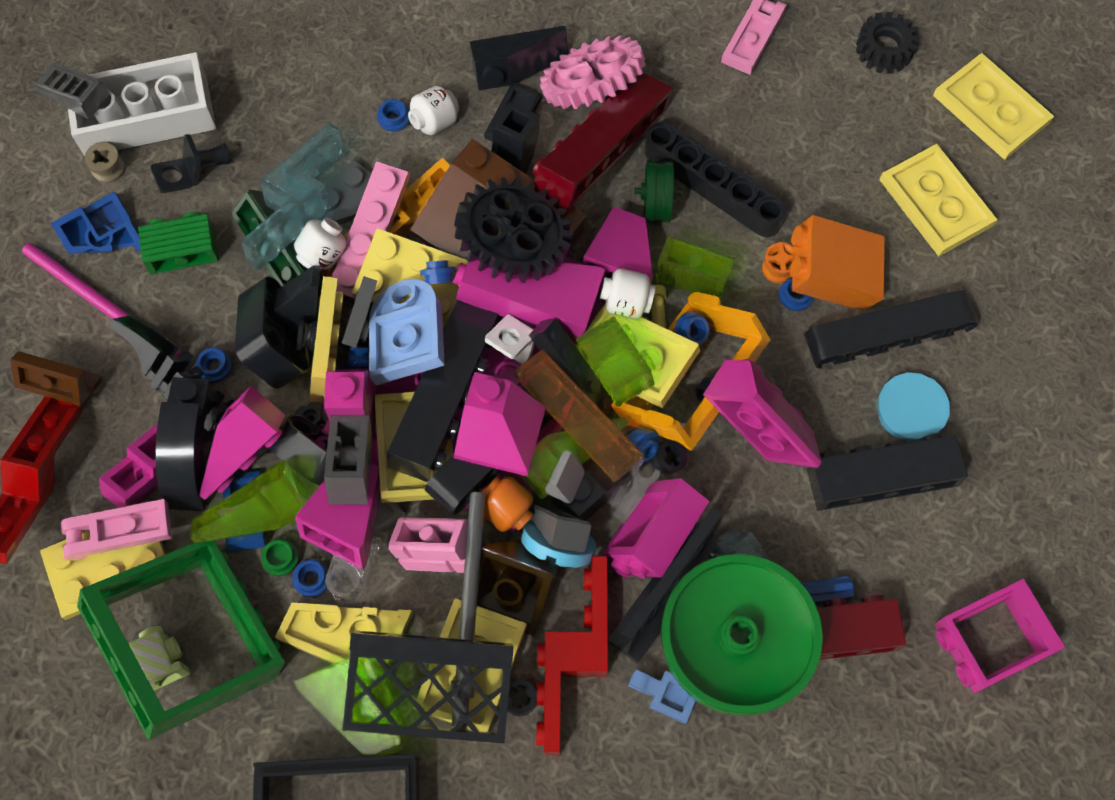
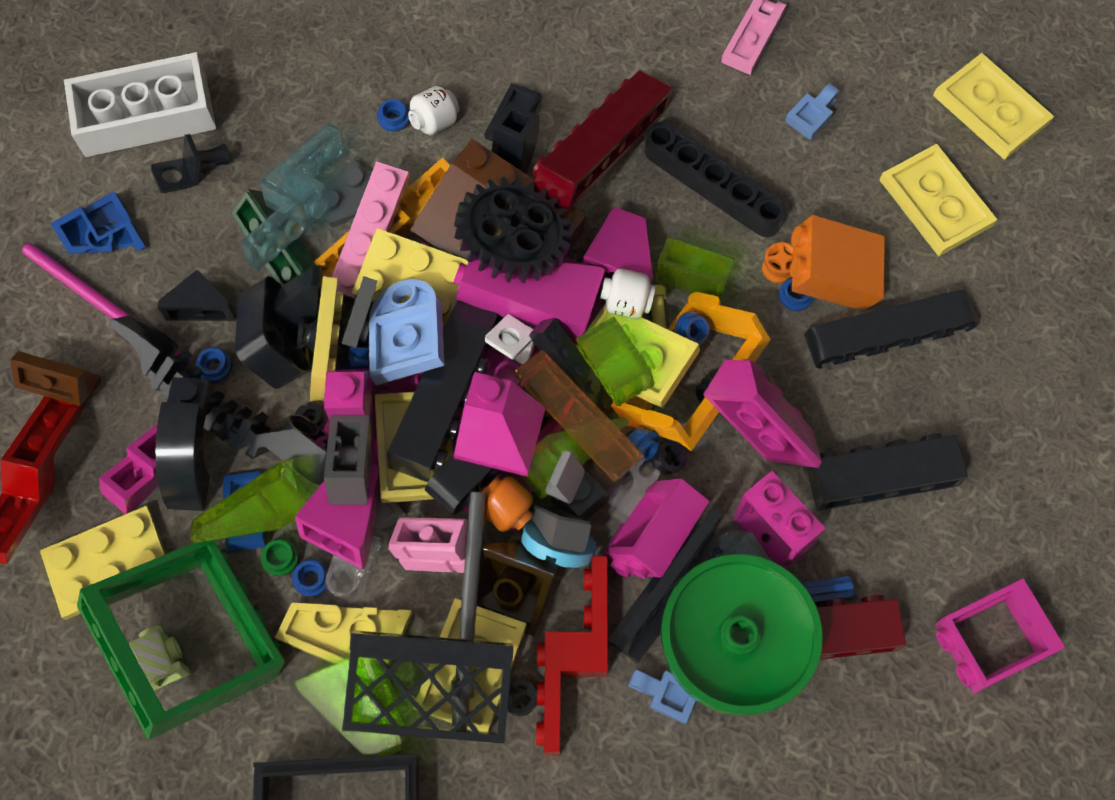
dark grey slope [33,63,109,119] -> none
bright pink plate [61,499,172,560] -> none
dark tan wheel [84,142,125,183] -> none
green brick [138,212,219,275] -> none
dark pink slope [199,386,285,500] -> none
white head [294,218,347,270] -> none
blue plate [420,260,456,284] -> none
black slope [469,26,568,91] -> none
bright pink gear [540,36,646,109] -> none
dark green wheel [634,160,683,223] -> none
black tyre [856,12,919,74] -> none
medium azure tile [877,372,950,442] -> none
none -> black slope [157,270,236,321]
none -> dark pink window [733,471,826,570]
none -> medium blue plate [785,83,840,141]

